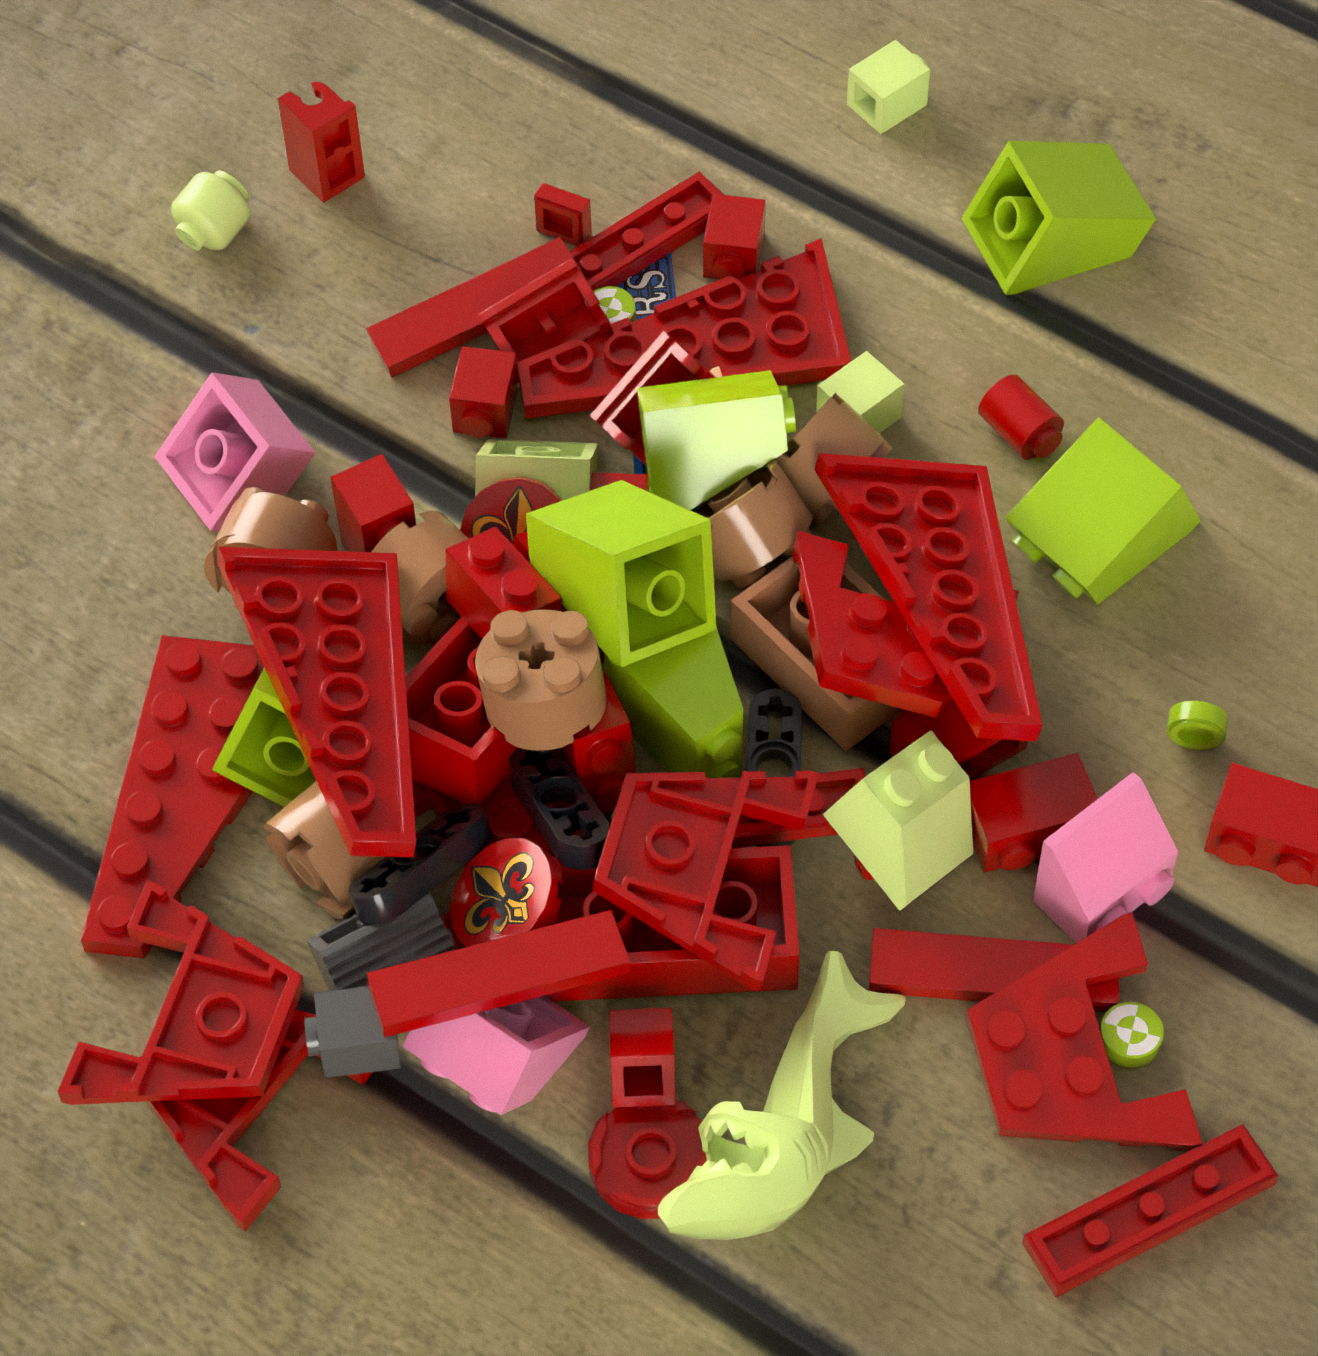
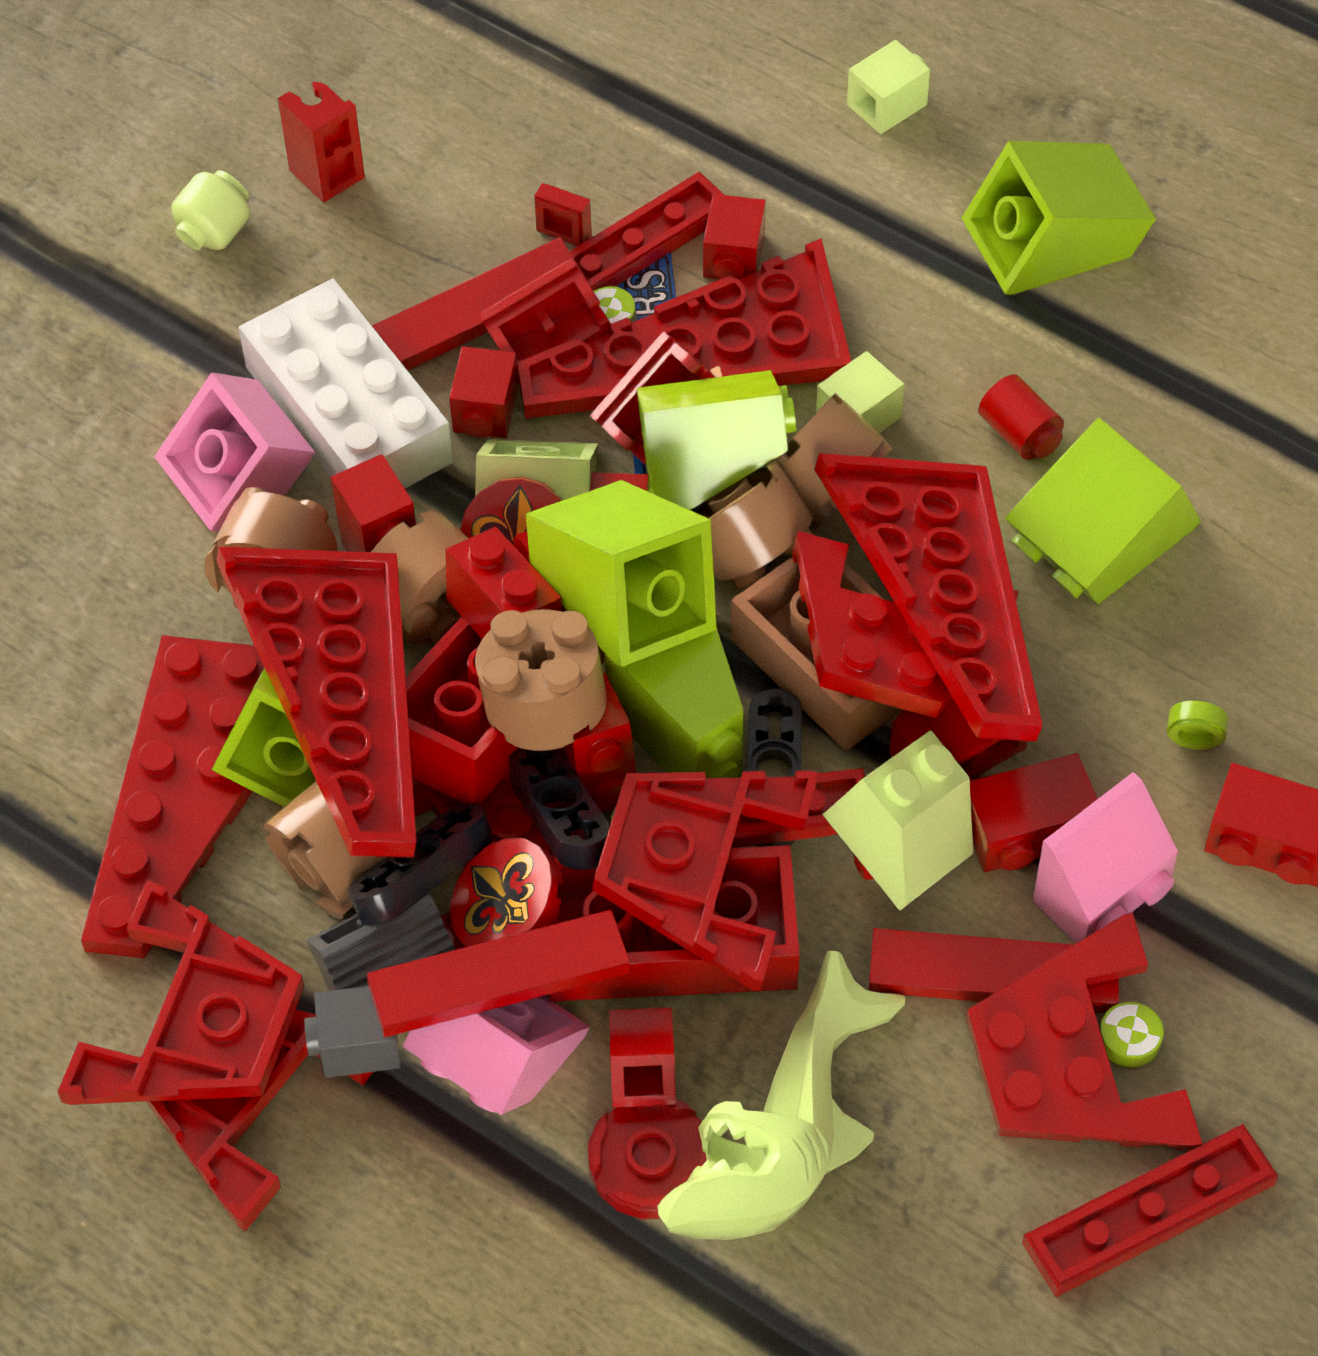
none -> white brick [238,278,453,488]

